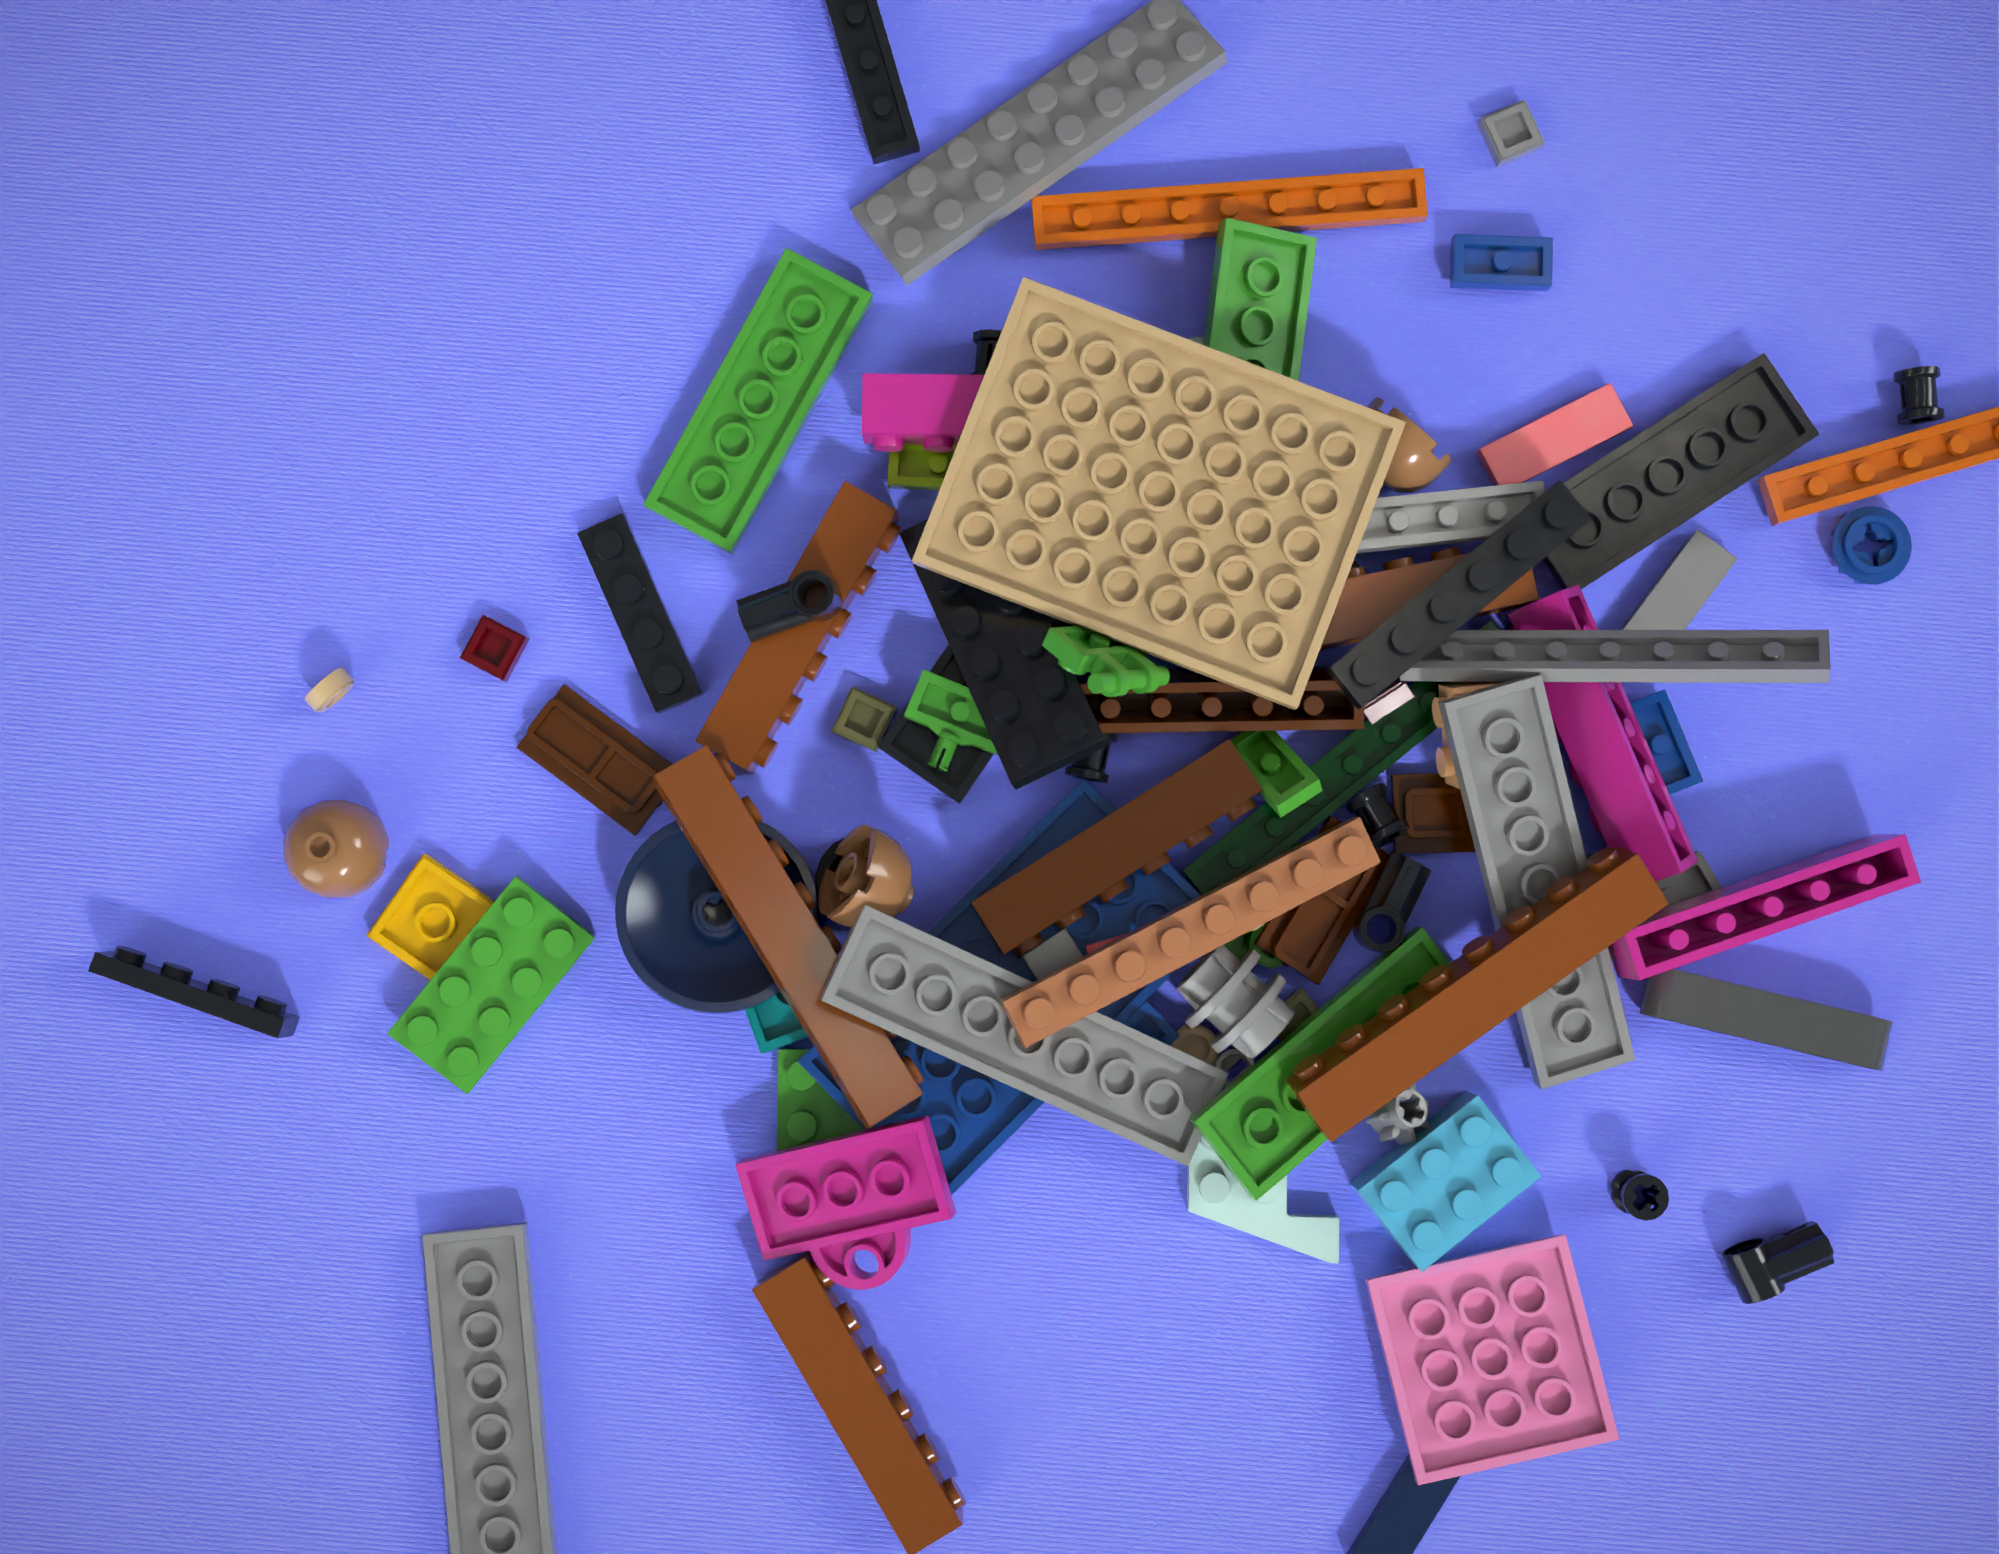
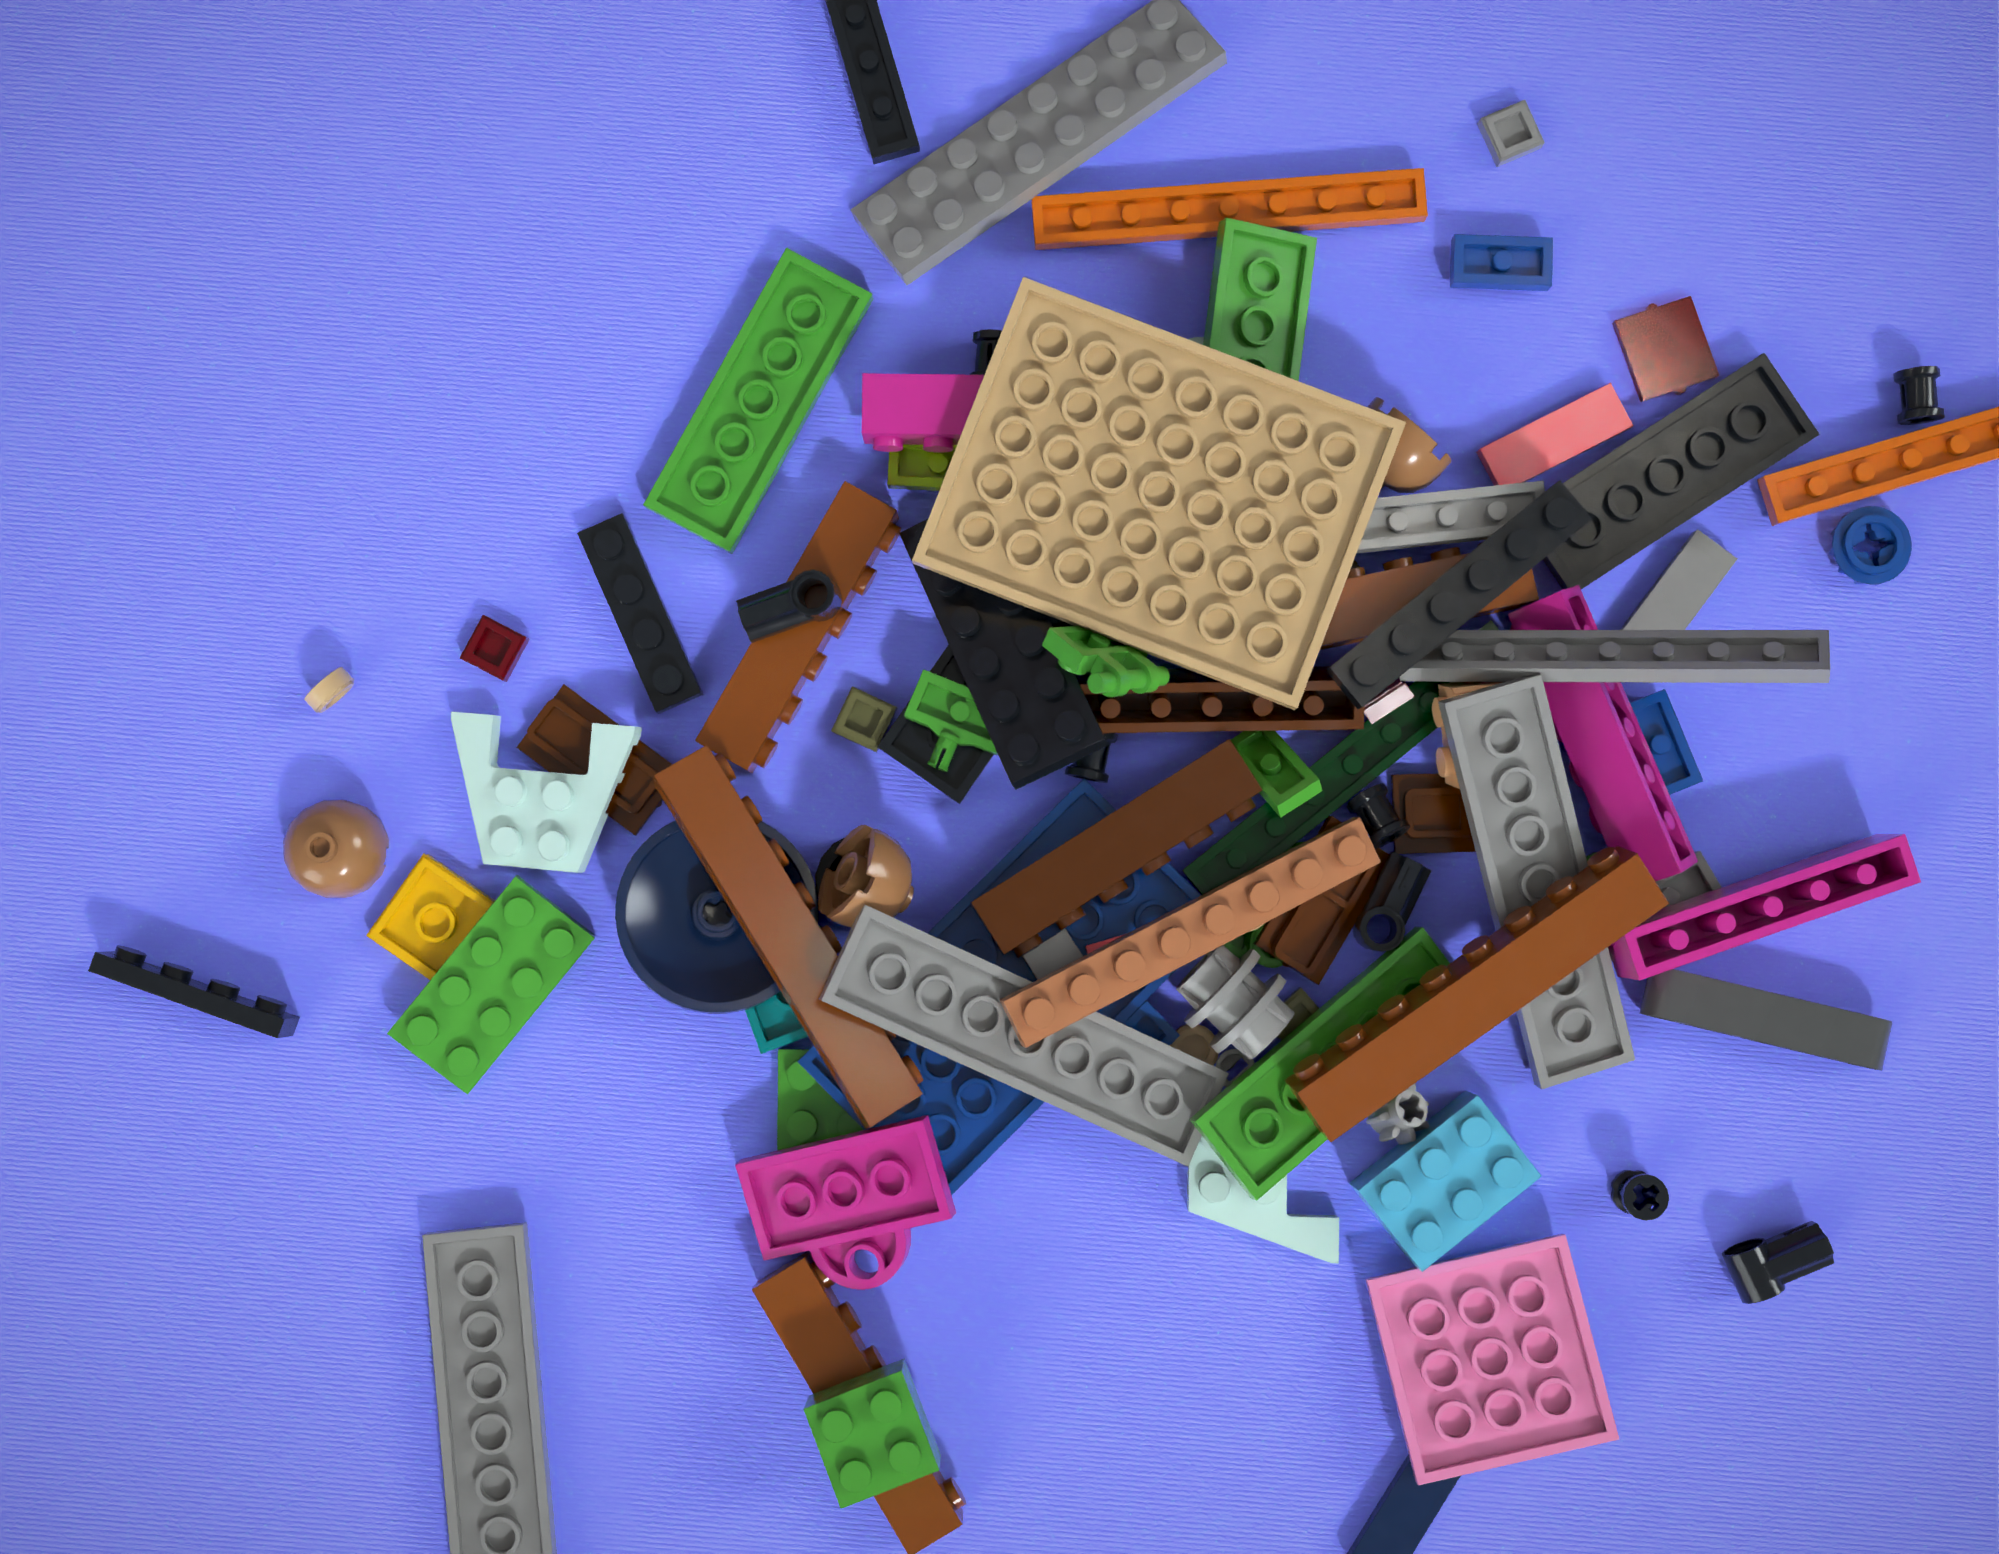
none -> light aqua wing [451,712,642,873]
none -> bright green brick [803,1358,941,1509]
none -> clear red piece [1612,296,1720,403]

